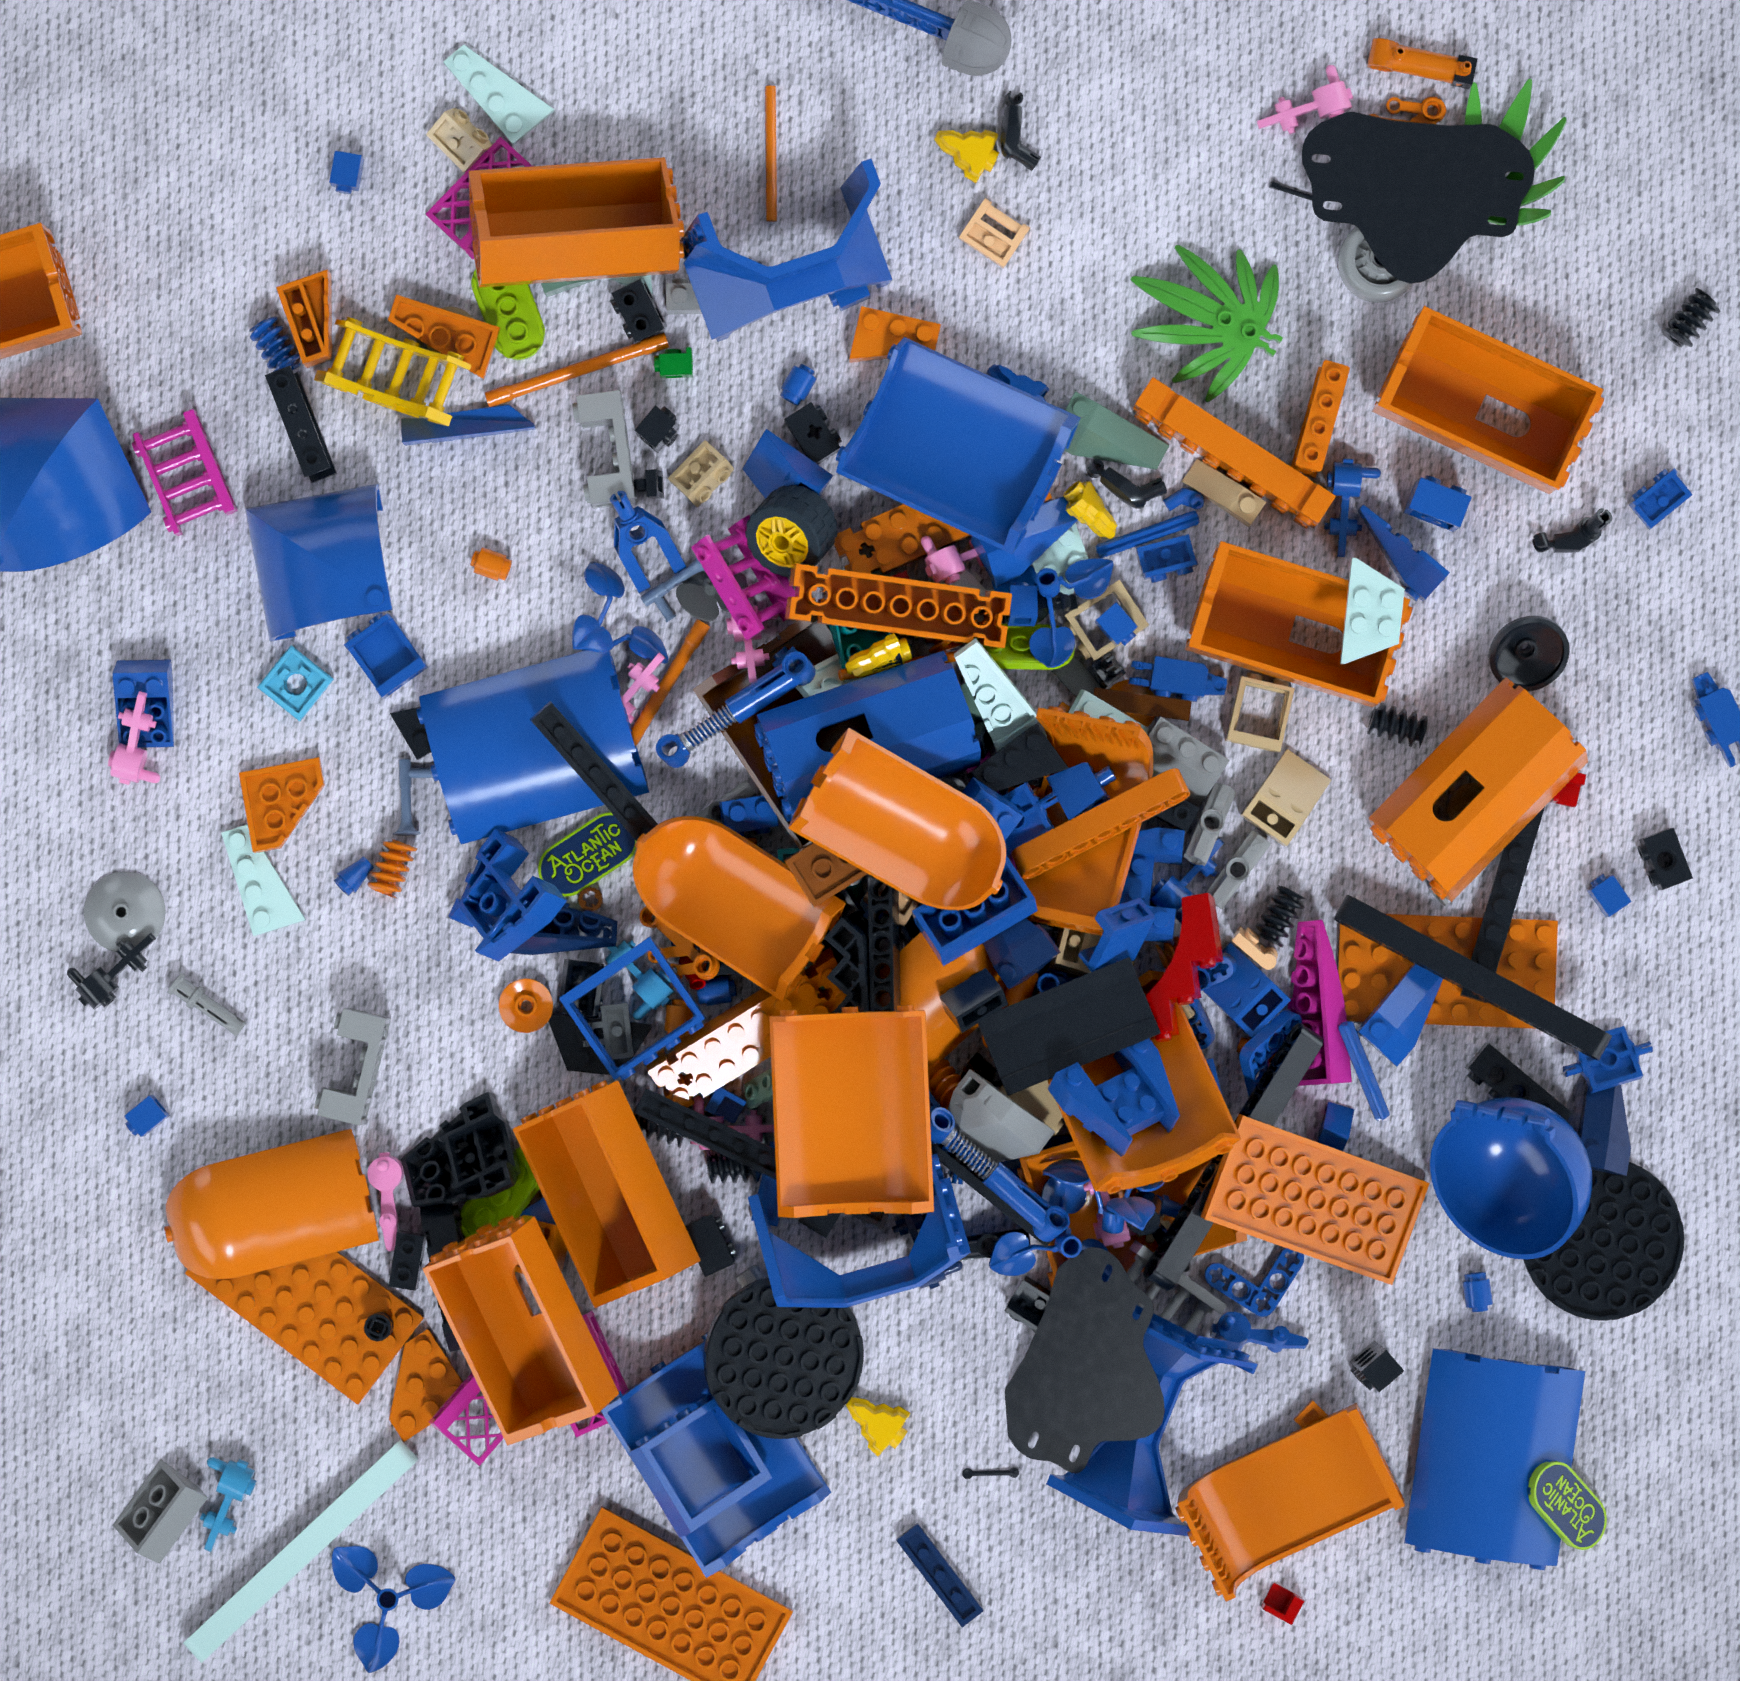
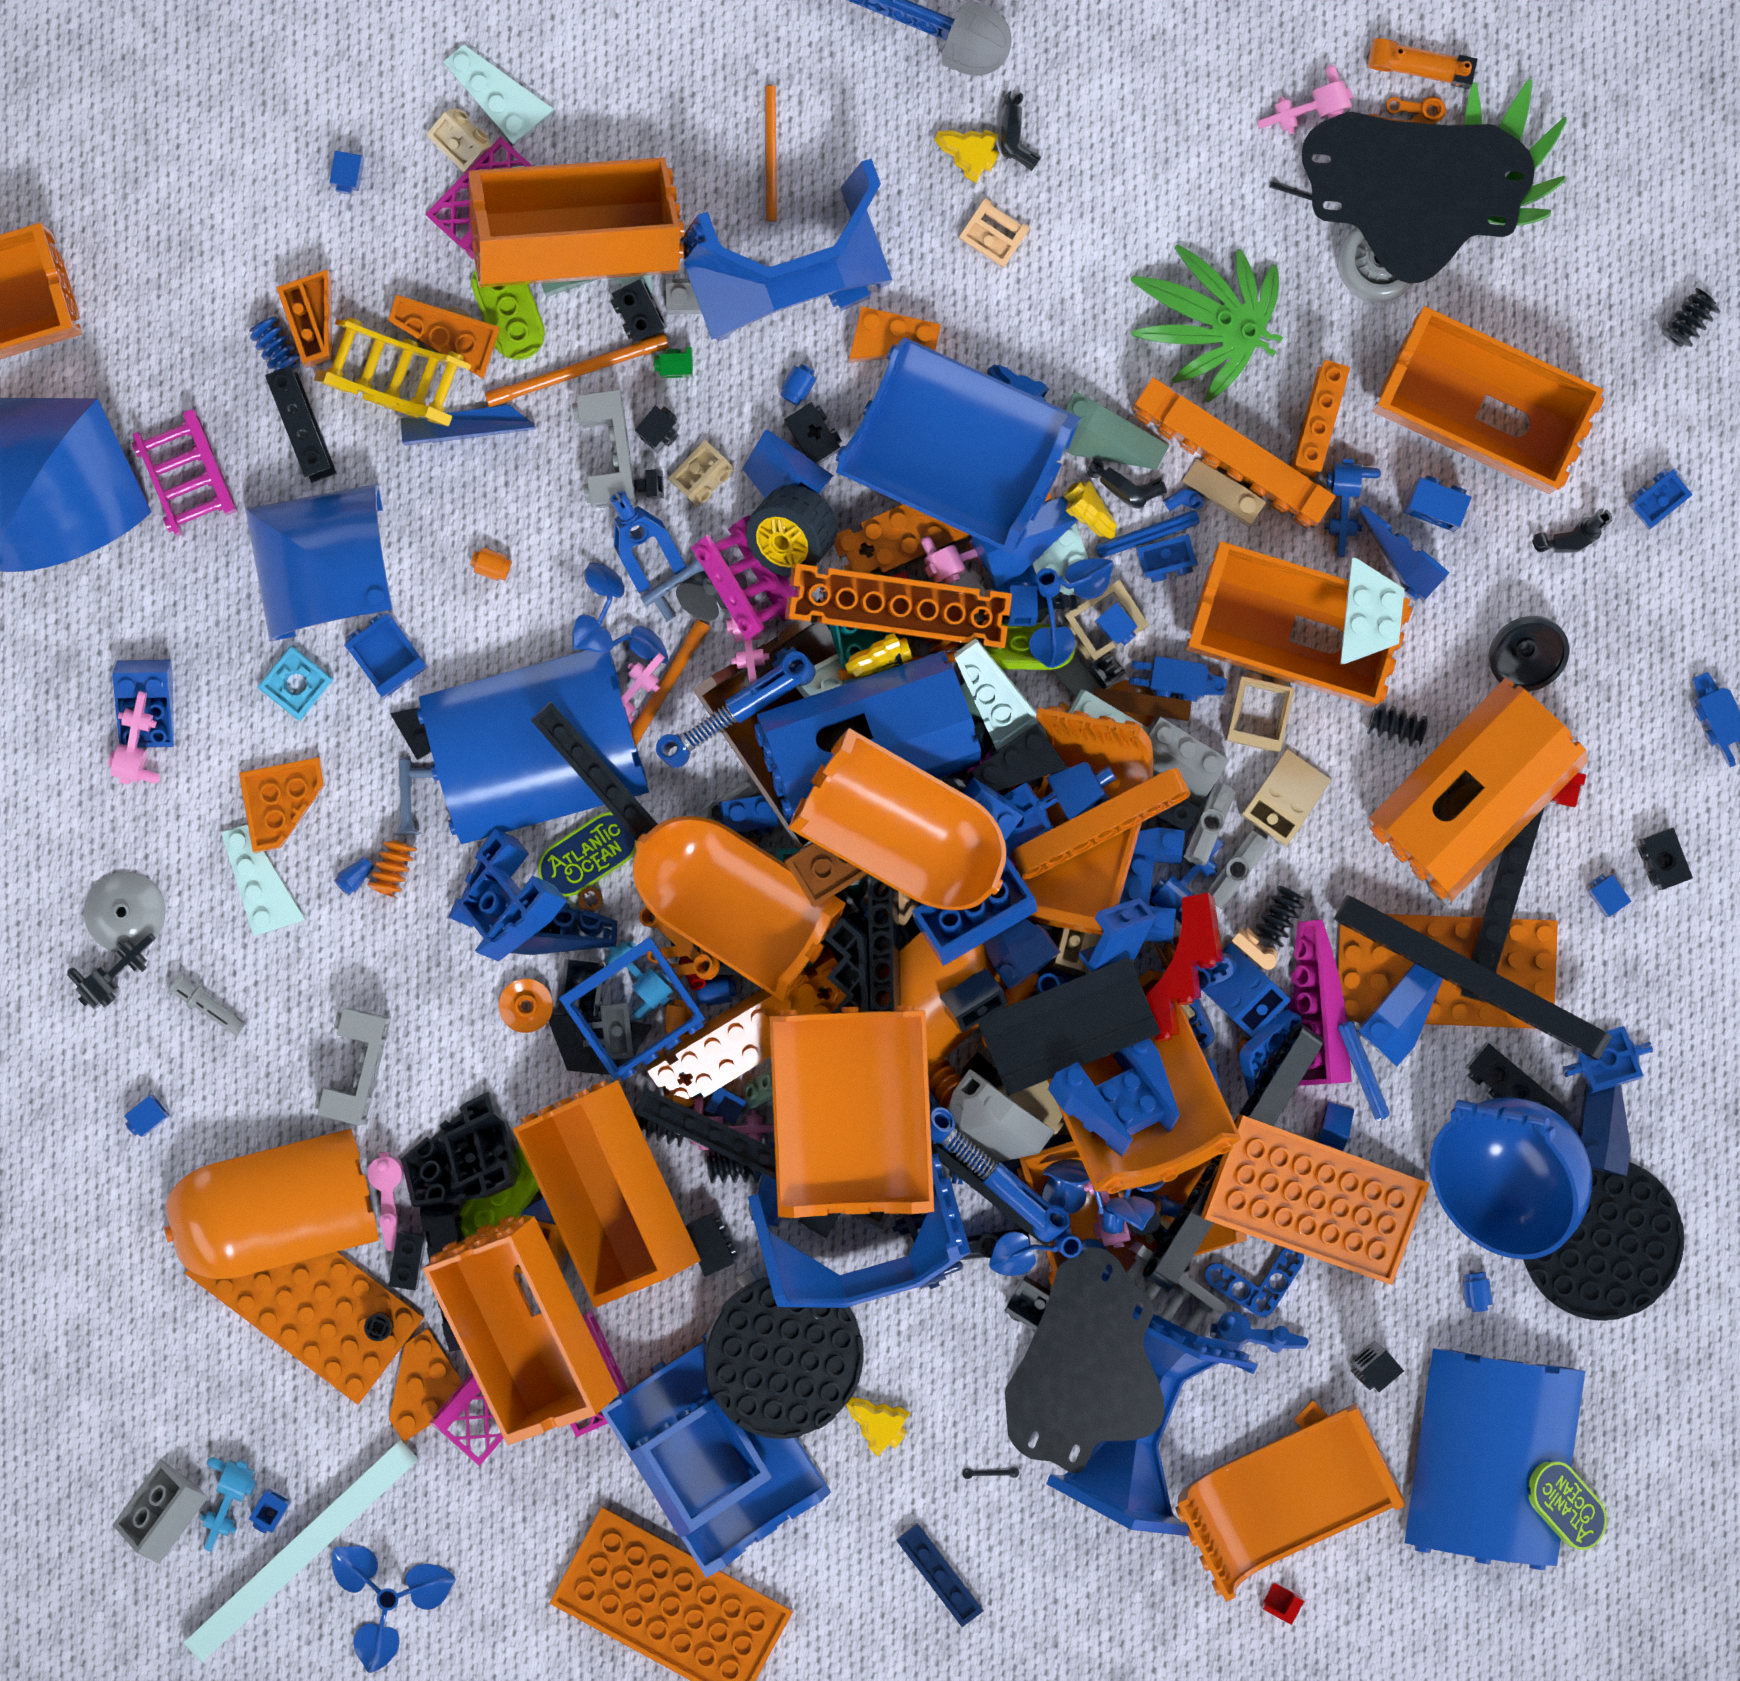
none -> blue brick [249,1488,291,1534]

